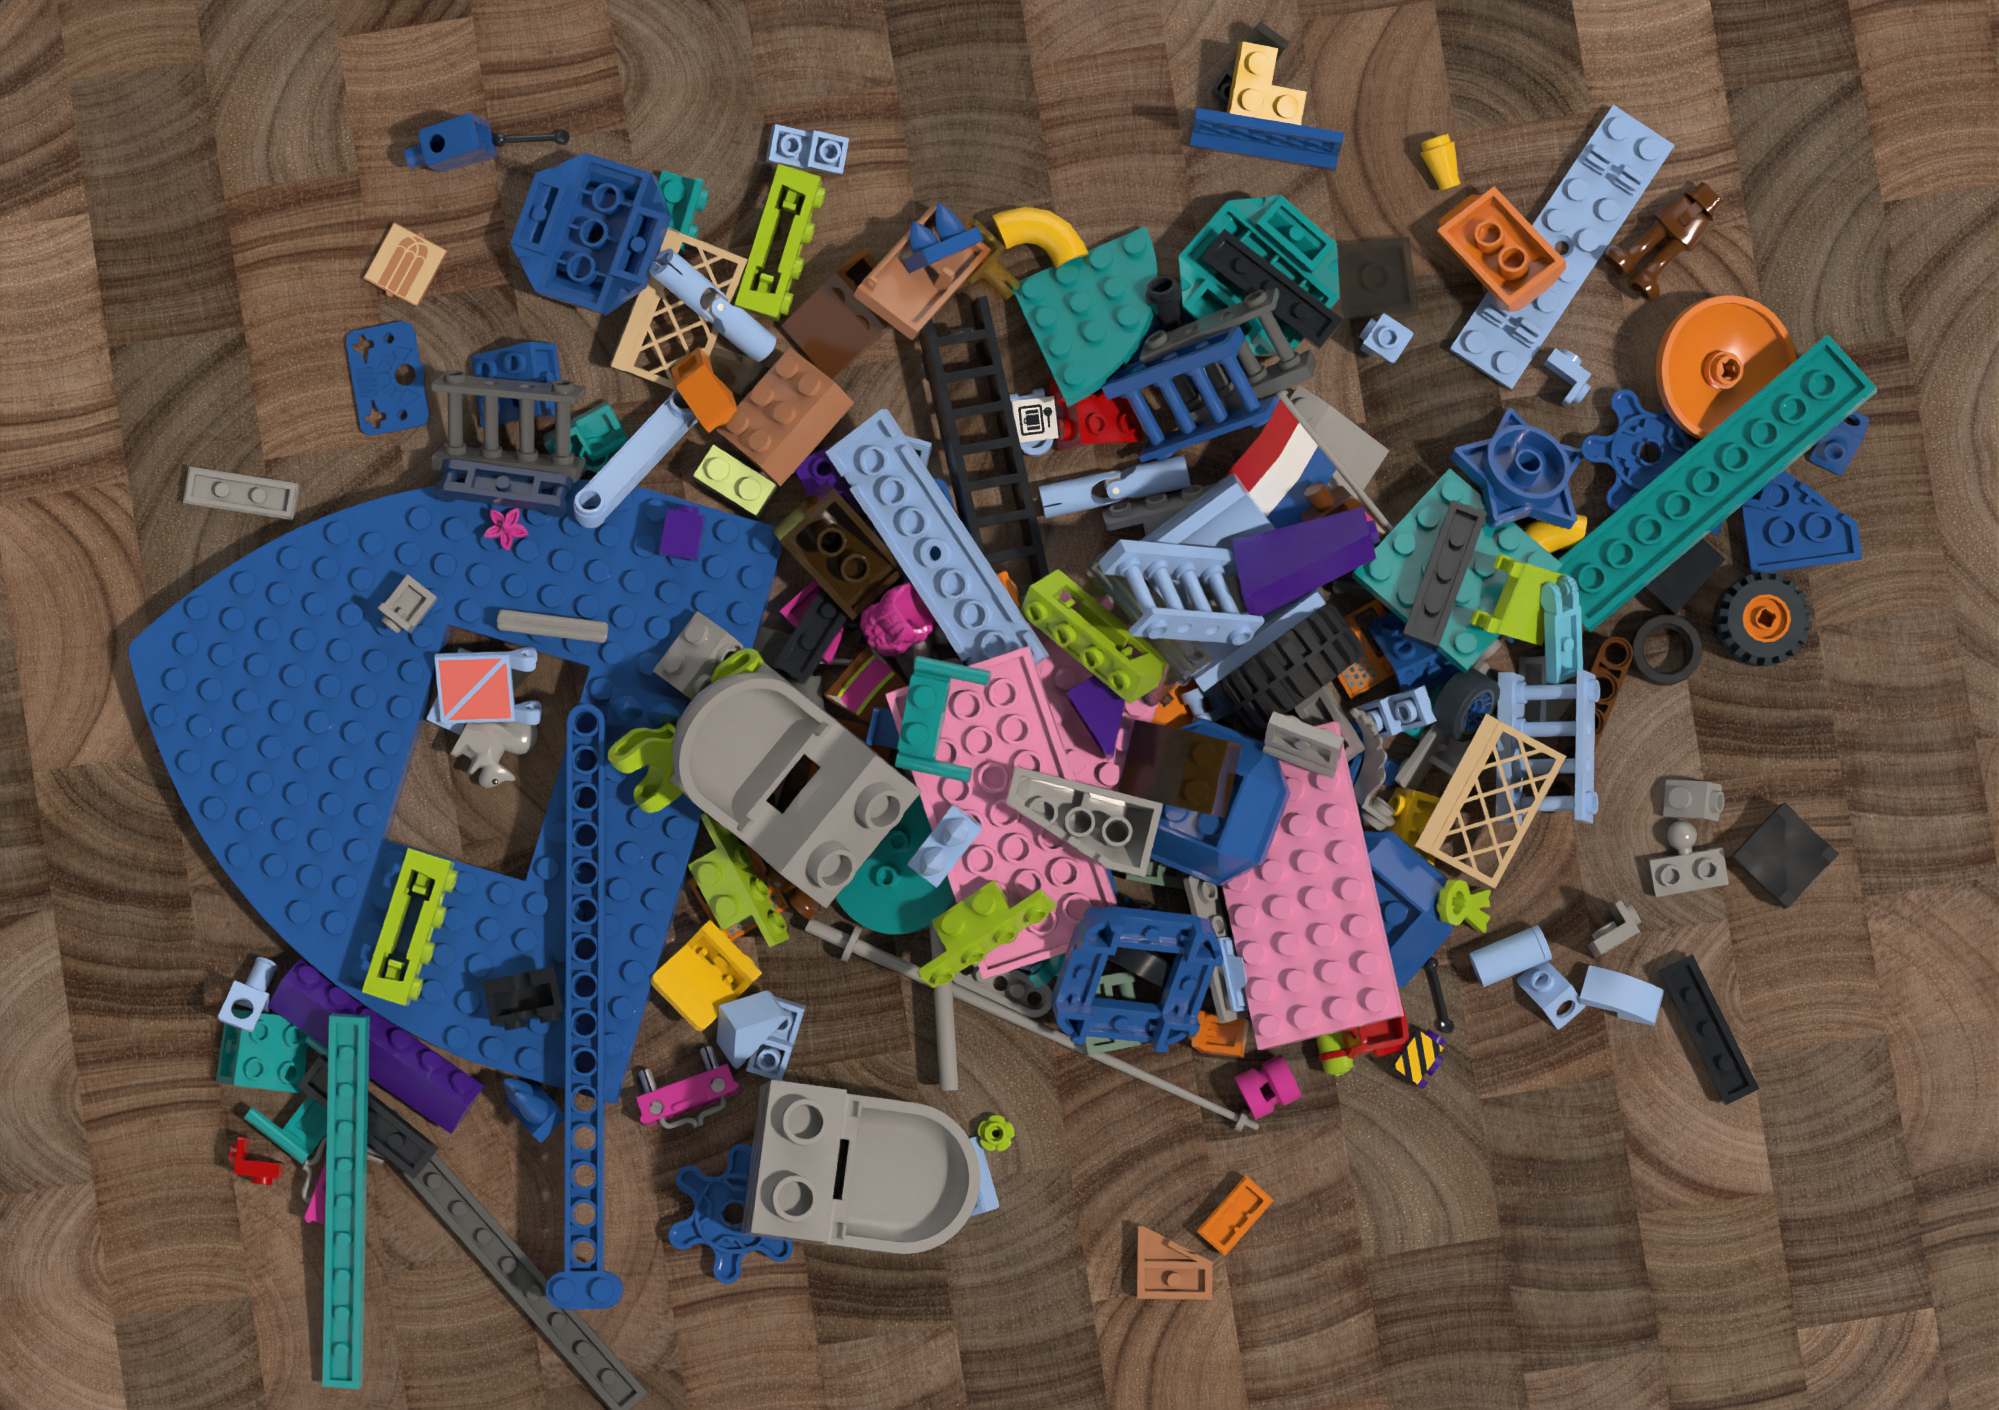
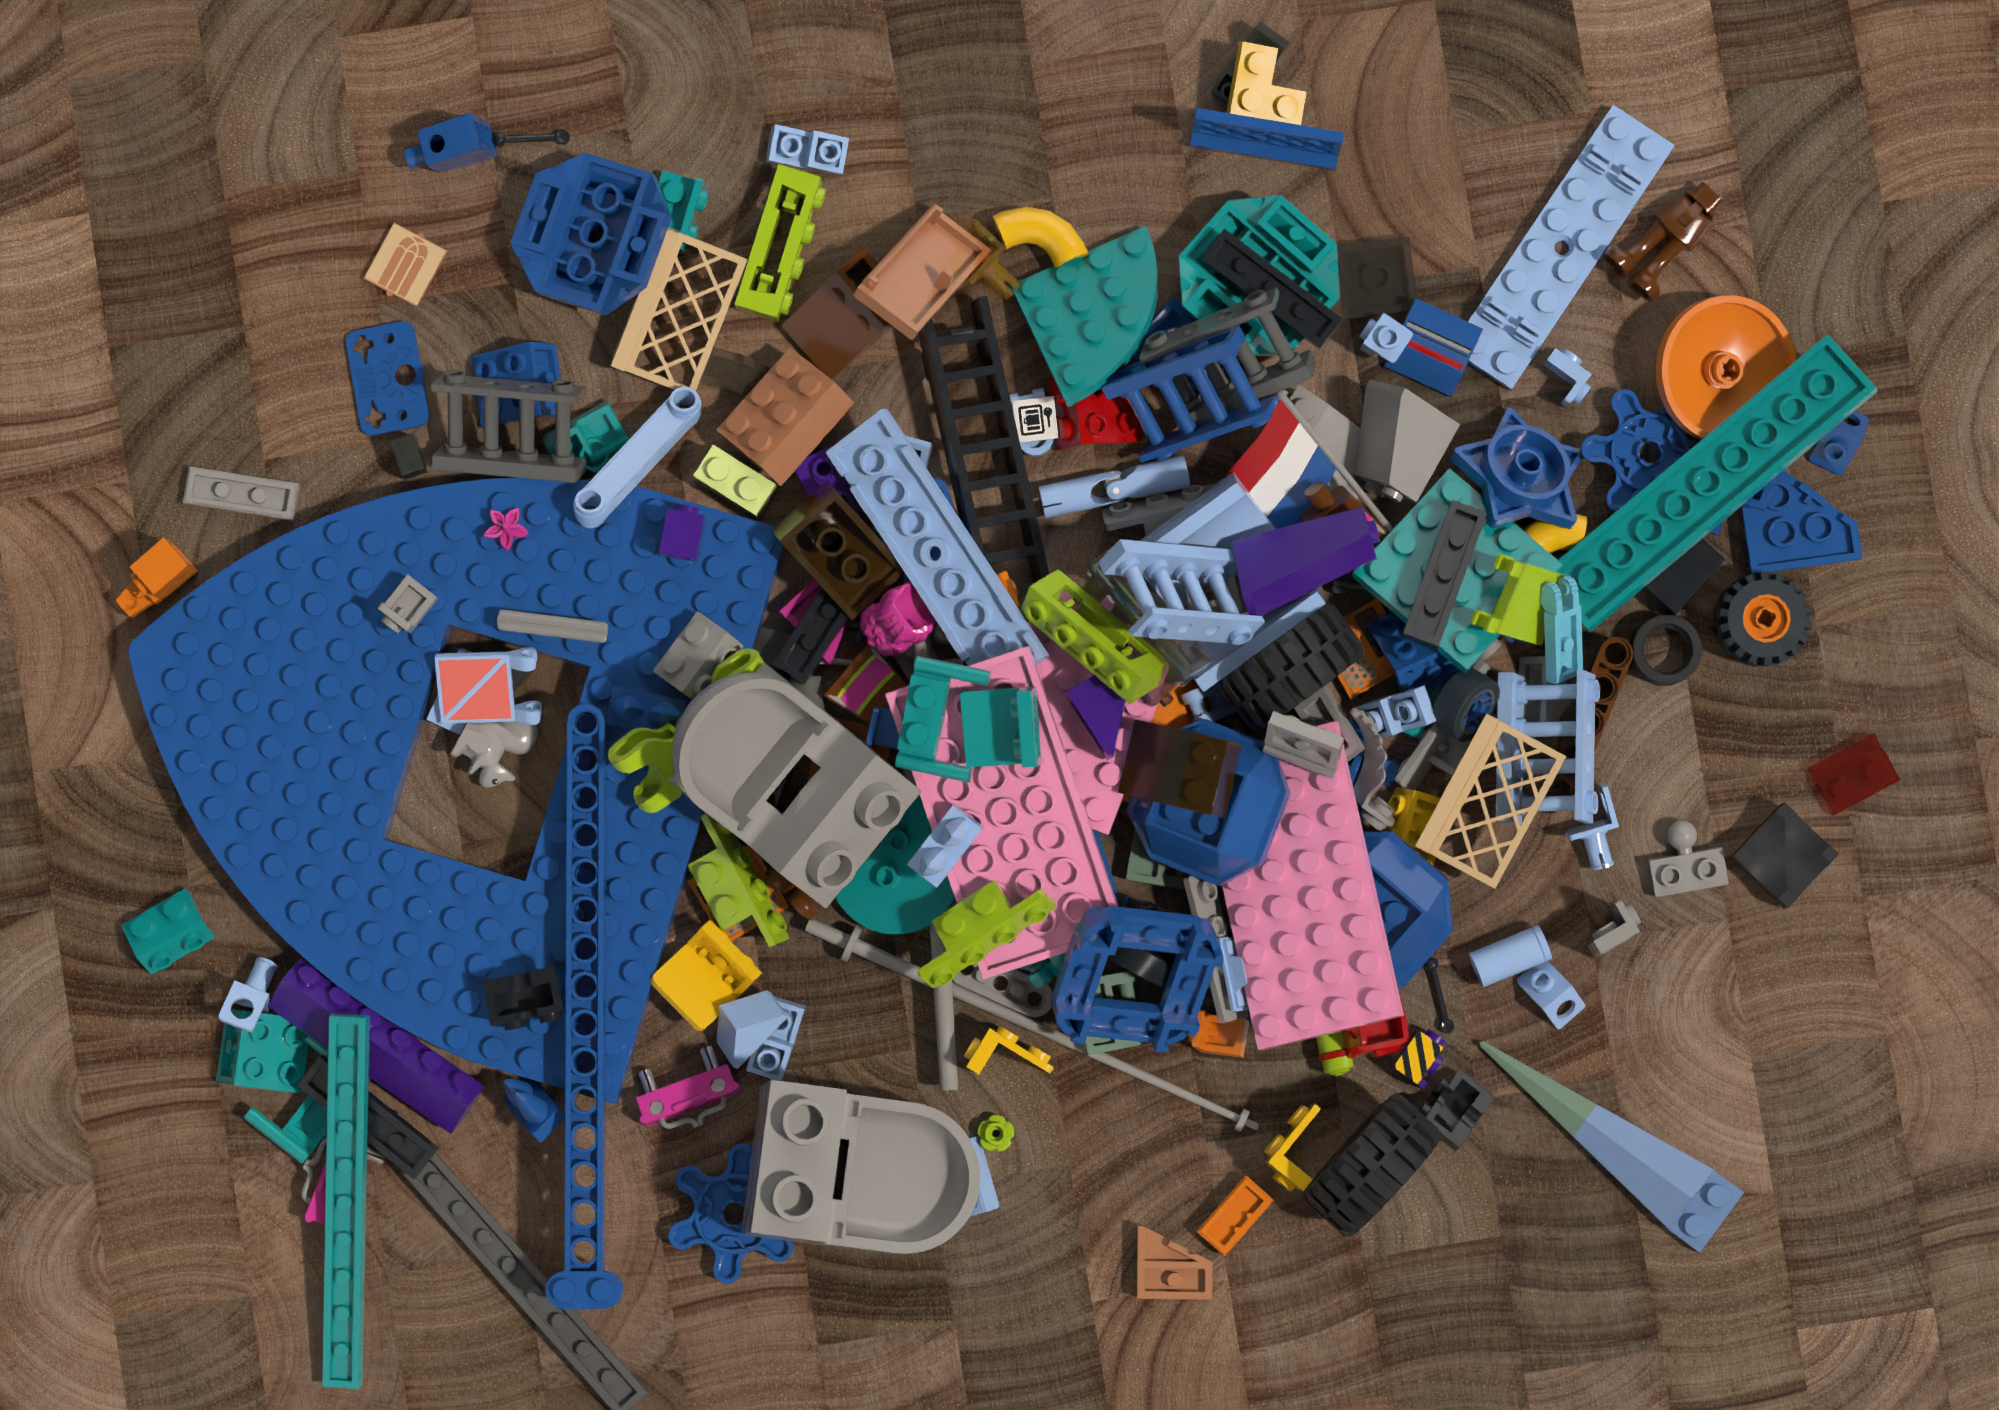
red bracket [229,1136,285,1185] -> none
lime brick [362,848,458,1006] -> none
dark blue plate [434,459,573,517] -> none
light blue piece [649,248,777,362] -> none
orange slope [671,347,737,433] -> none
blue tile [903,203,984,274] -> none
light grey wedge [1006,767,1163,878] -> none
black cone [1146,276,1184,332] -> none
dark pink wheel [1234,1054,1302,1120] -> none
yellow cone [1420,133,1461,191] -> none
lime piece [1436,879,1491,933] -> none
orange slope [1437,186,1566,312] -> none
light blue slope [1580,965,1664,1026] -> none
black plate [1658,954,1759,1105] -> none
light grey bracket [1663,779,1725,822] -> none
none -> orange hinge [116,537,199,618]
none -> teal bracket [121,888,215,974]
none -> pearl dark grey piece [390,433,428,480]
none -> teal bracket [960,686,1042,768]
none -> yellow bracket [964,1026,1054,1074]
none -> yellow bracket [1264,1104,1321,1192]
none -> black tyre [1303,1094,1441,1237]
none -> light grey slope [1354,379,1460,503]
none -> blue slope [1385,298,1483,397]
none -> black cylinder [1419,1069,1495,1151]
none -> medium blue plate [1479,1042,1744,1253]
none -> light blue bracket [1564,782,1619,871]
none -> clear red plate [1807,733,1900,816]

